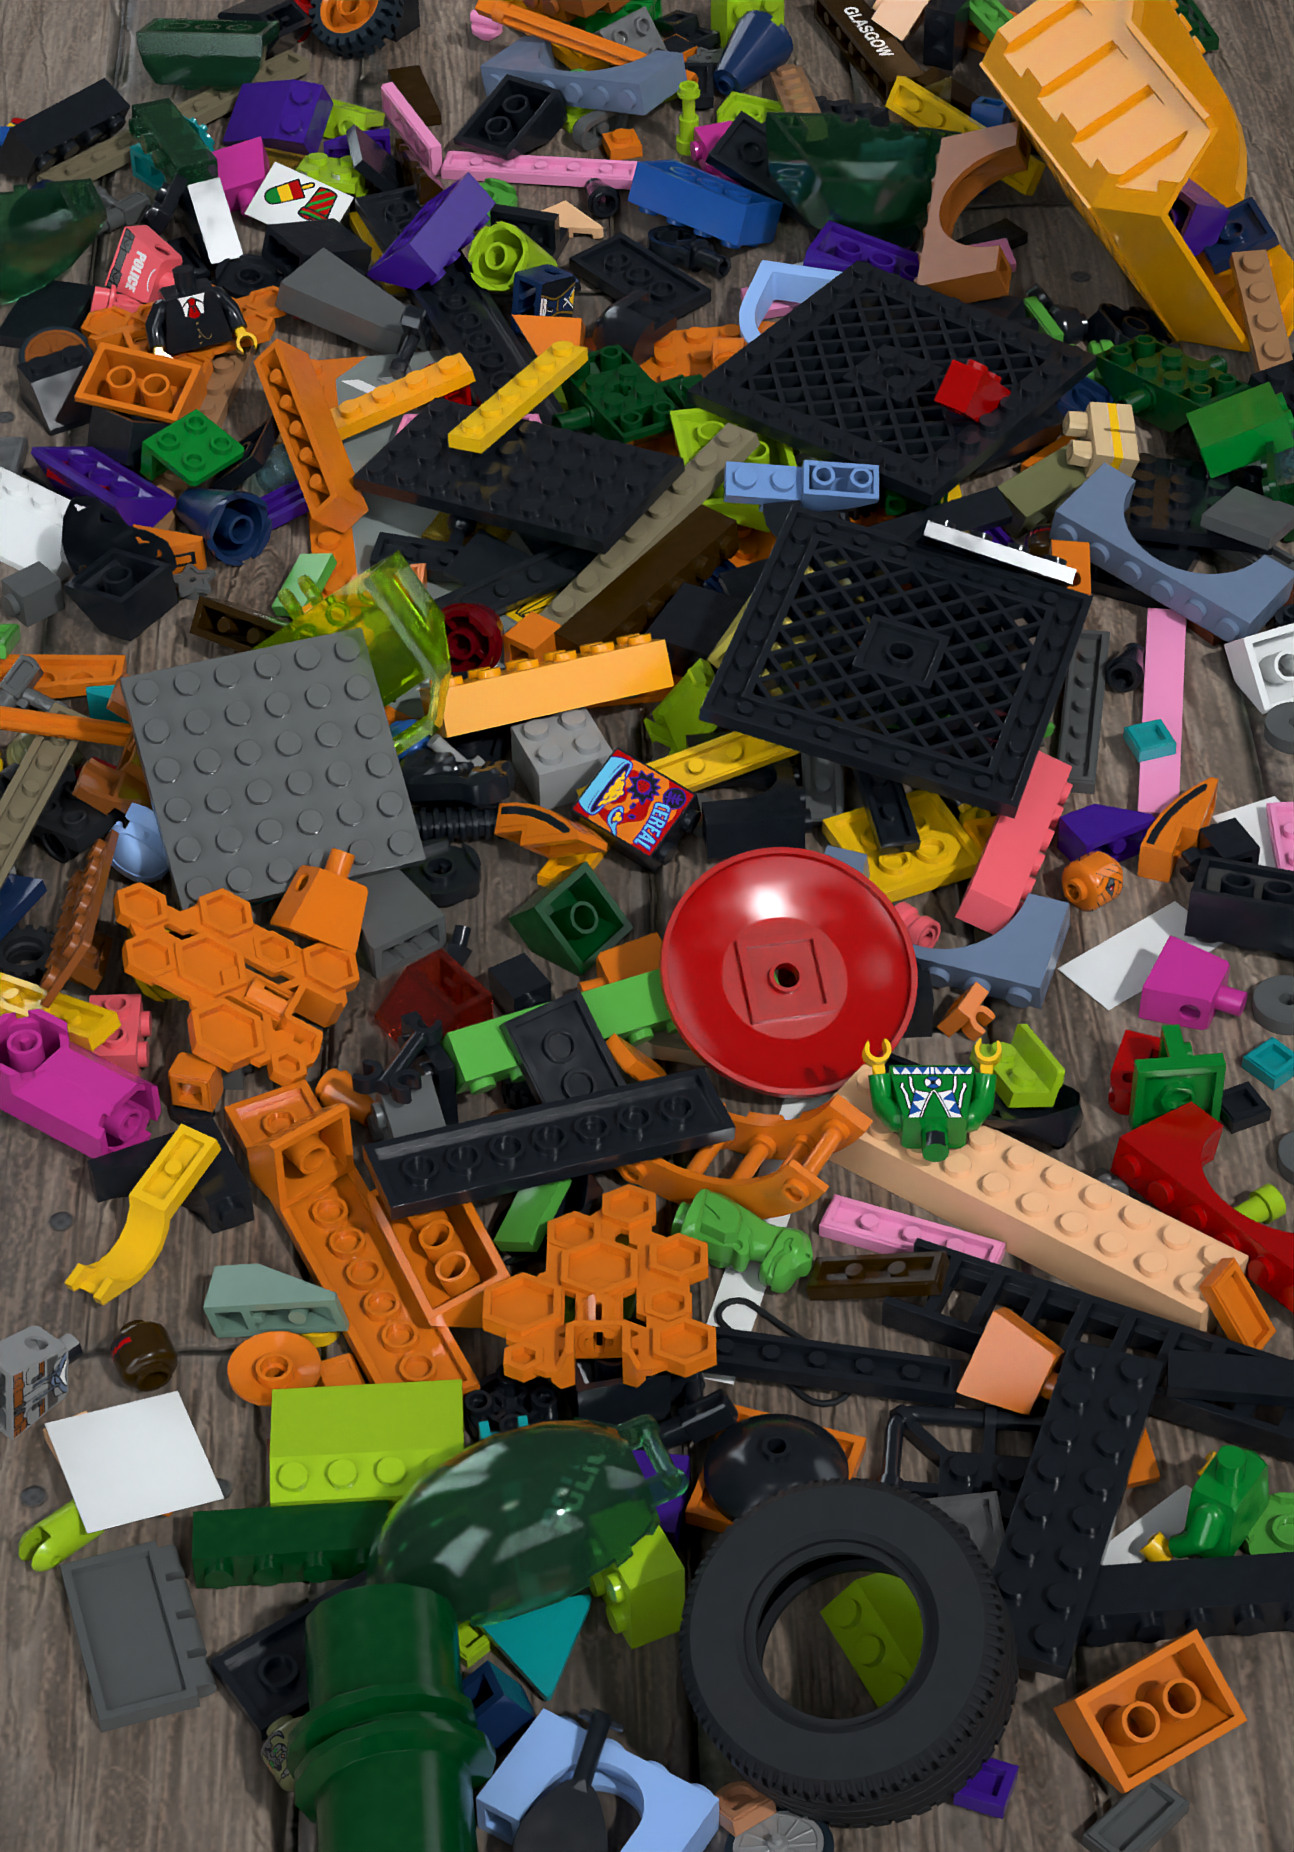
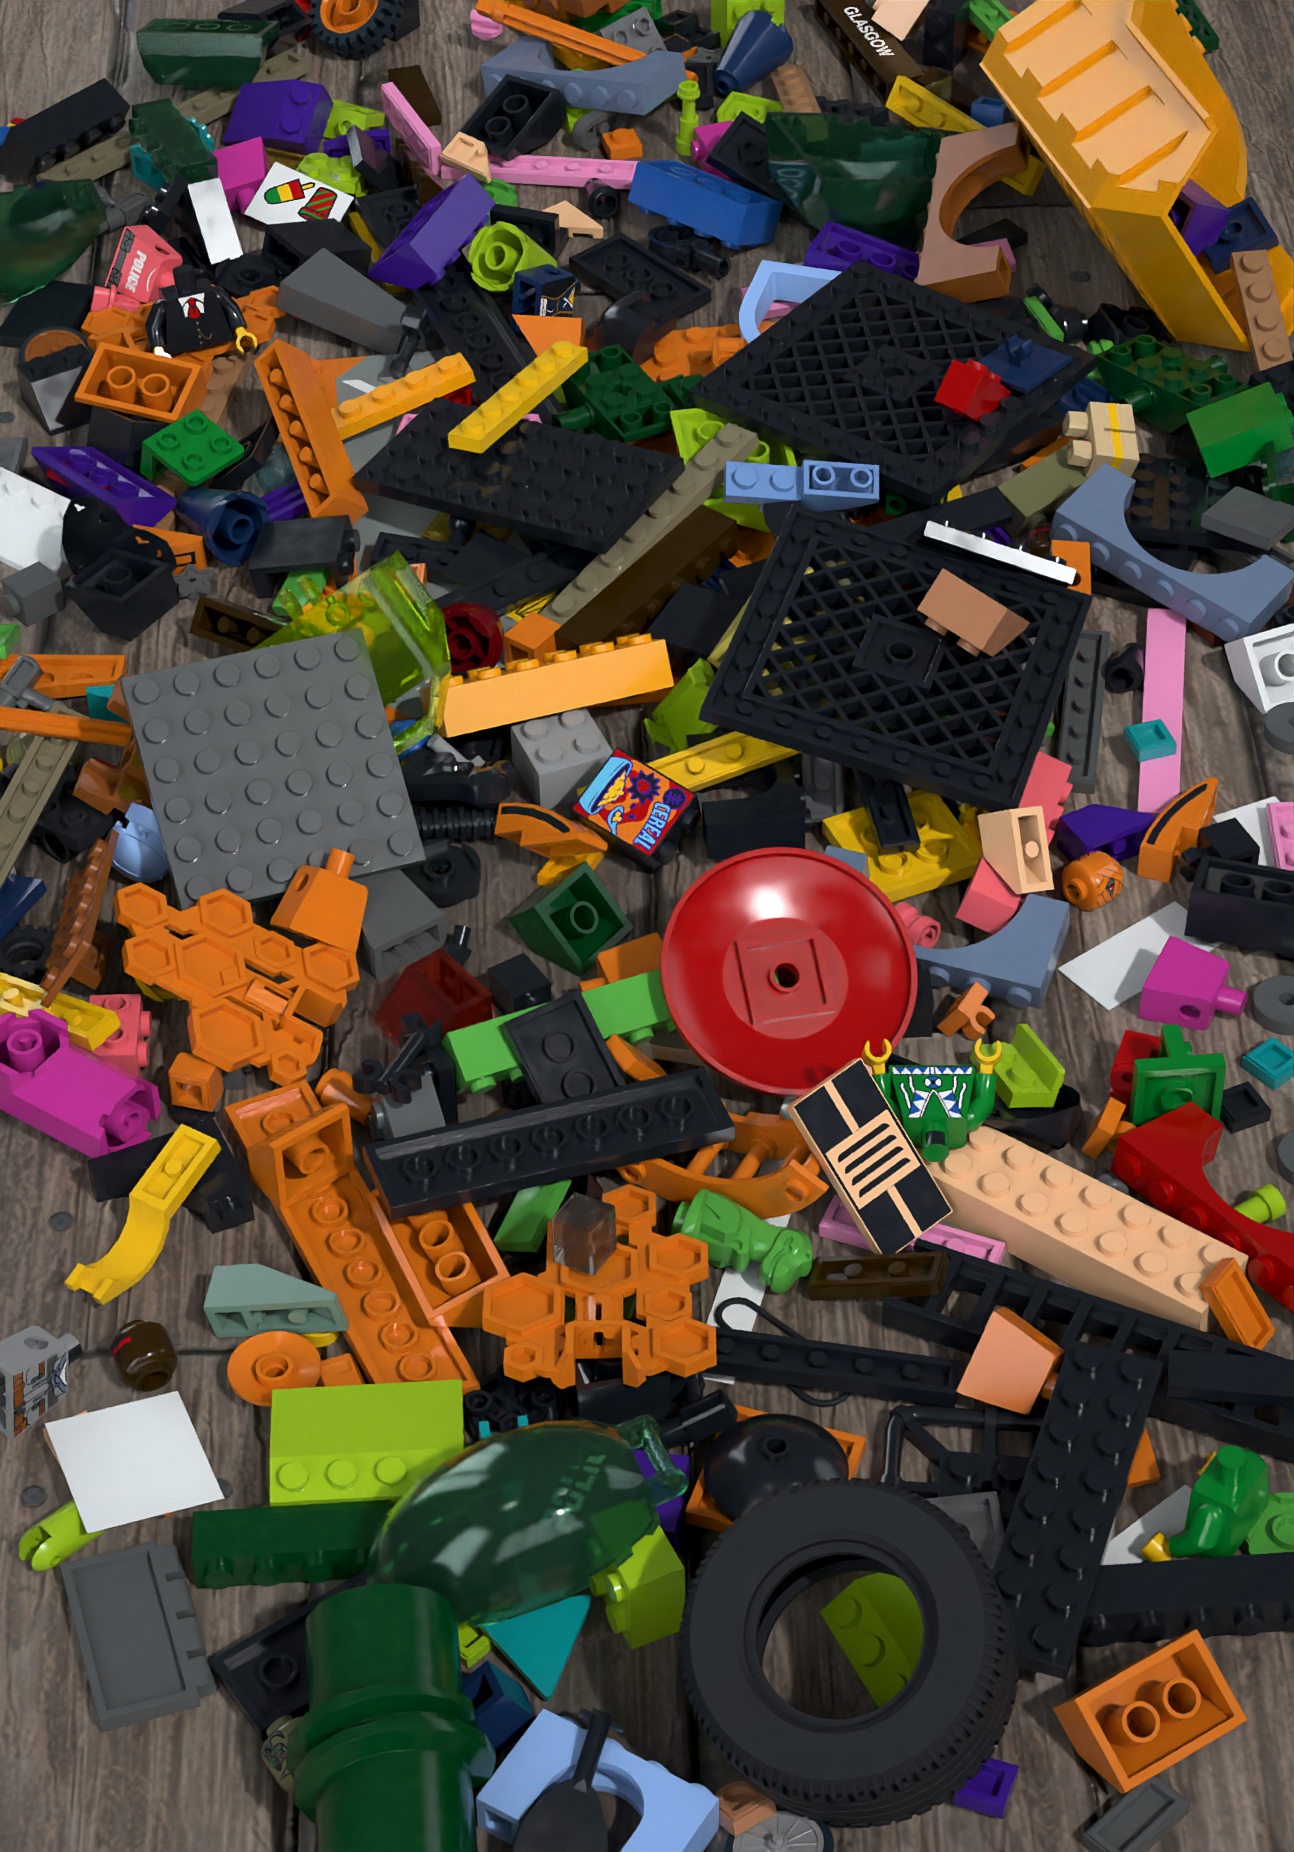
none -> black panel [248,515,361,599]
none -> light nougat tile [439,131,492,184]
none -> clear smoke brick [551,1192,617,1275]
none -> black tile [785,1058,953,1254]
none -> nougat slope [917,568,1030,657]
none -> dark blue piece [978,334,1072,394]
none -> light nougat slope [978,806,1054,894]
none -> orange tile [1080,1097,1137,1160]

